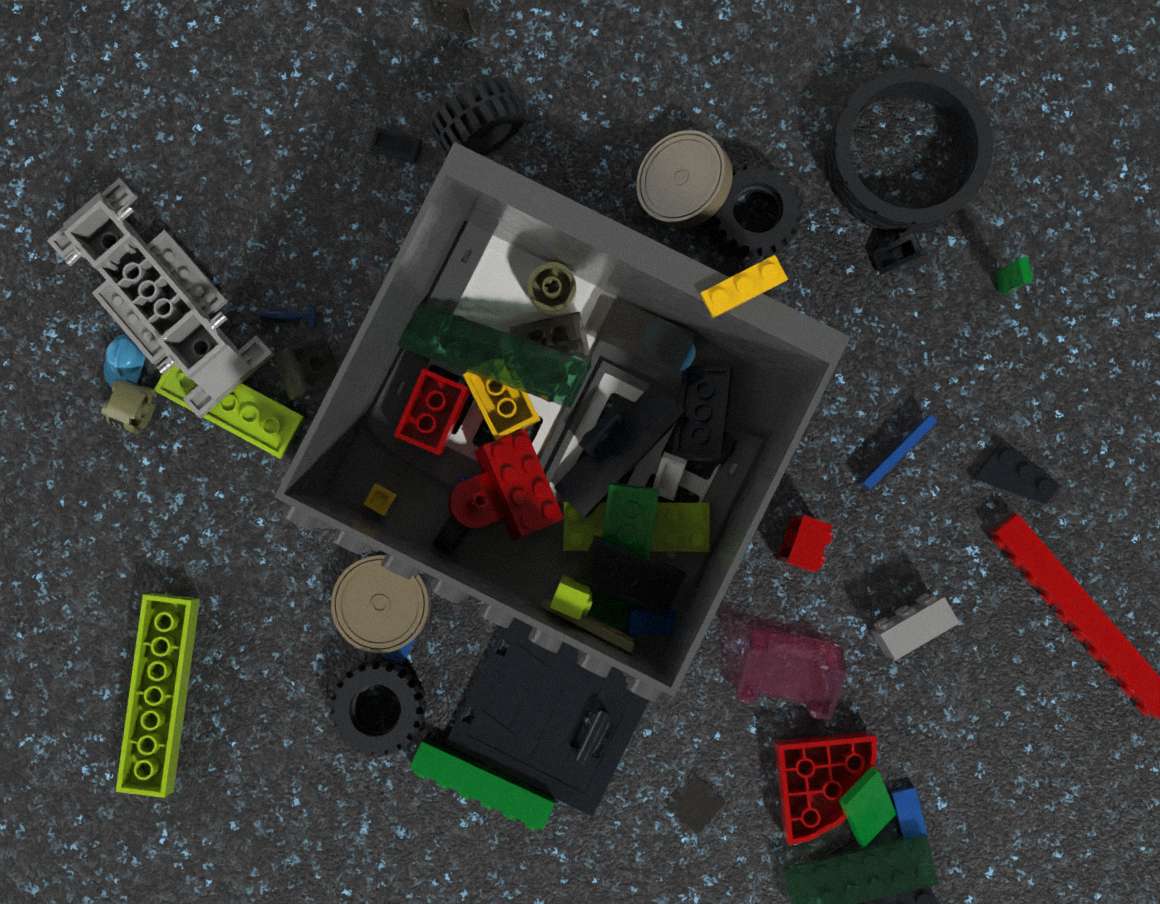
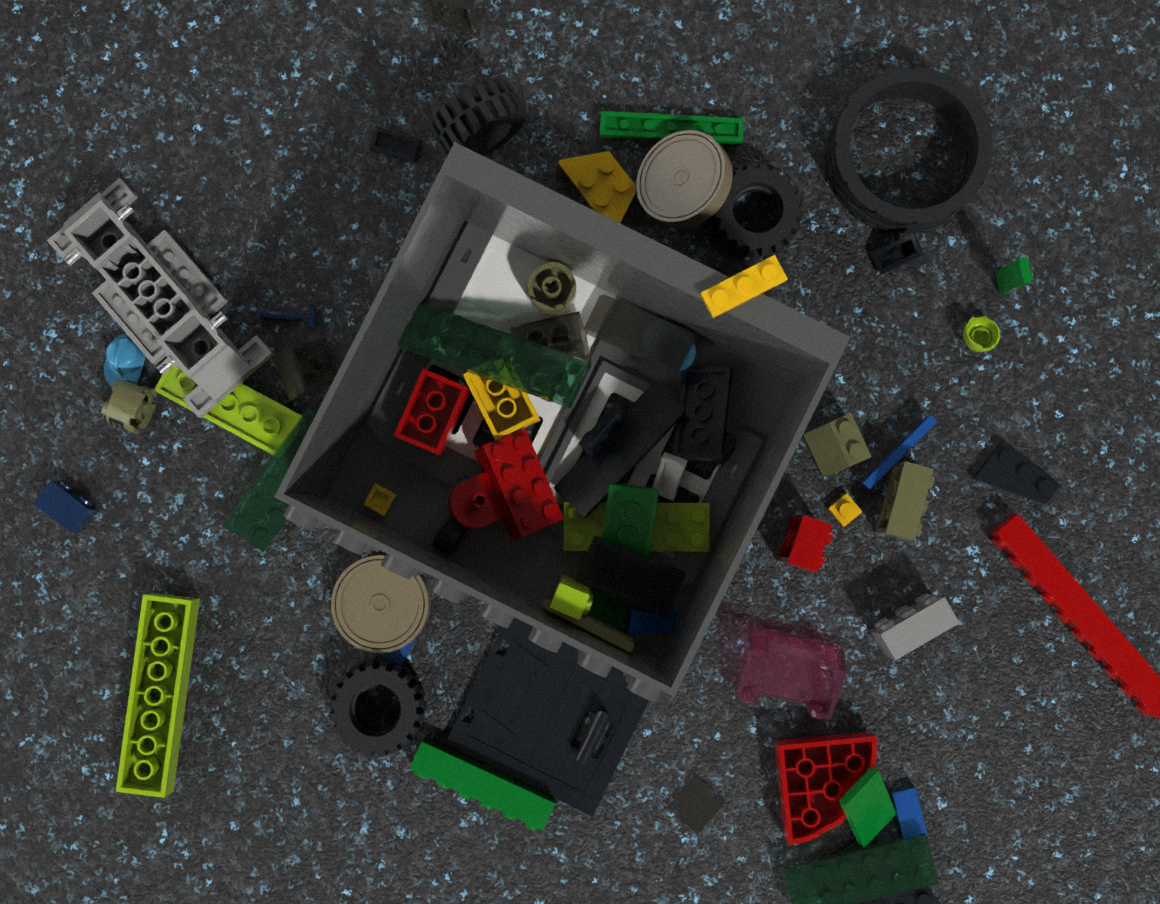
none -> dark blue brick [33,480,97,533]
none -> clear green plate [223,407,317,552]
none -> yellow wing [558,151,637,223]
none -> green plate [600,111,744,144]
none -> olive slope [803,413,872,478]
none -> yellow plate [827,493,862,527]
none -> olive brick [875,461,935,541]
none -> lime hair [963,316,1000,352]

